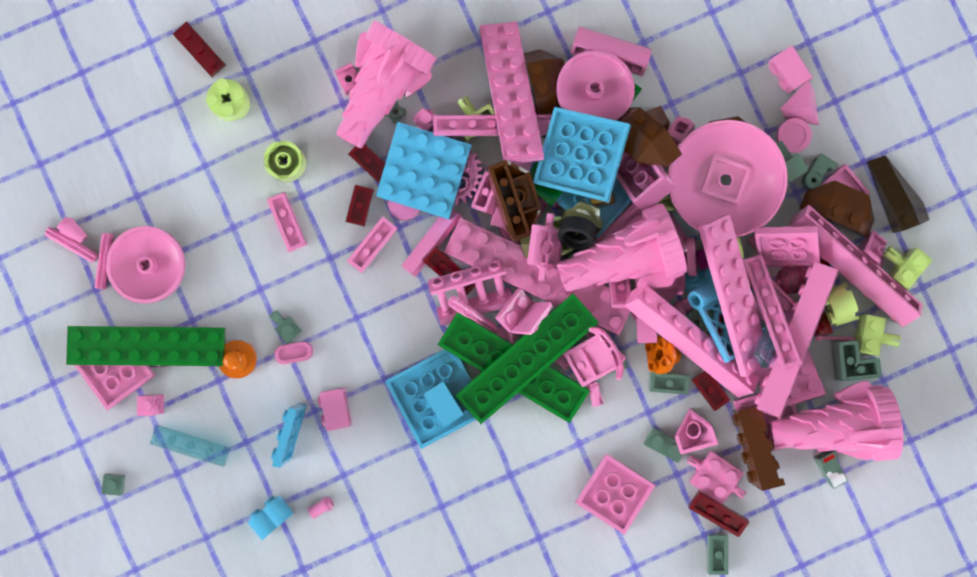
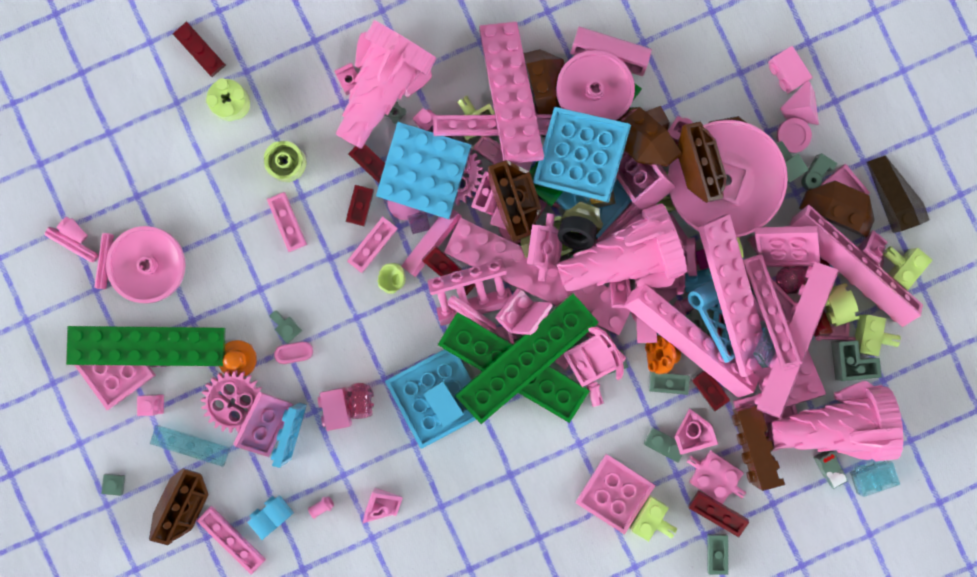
none -> reddish brown wedge [149,468,209,546]
none -> bright pink tile [197,506,266,575]
none -> bright pink gear [201,370,262,433]
none -> bright pink plate [233,391,293,457]
none -> clear pink piece [345,383,374,419]
none -> bright pink slope [362,488,403,524]
none -> yellowish green hair [377,263,406,294]
none -> clear purple slope [407,212,430,234]
none -> bright pink plate [473,136,504,164]
none -> yellowish green brick [629,495,677,542]
none -> reddish brown wedge [677,121,727,203]
none -> bright pink tile [828,322,850,337]
none -> clear light blue brick [850,460,900,497]

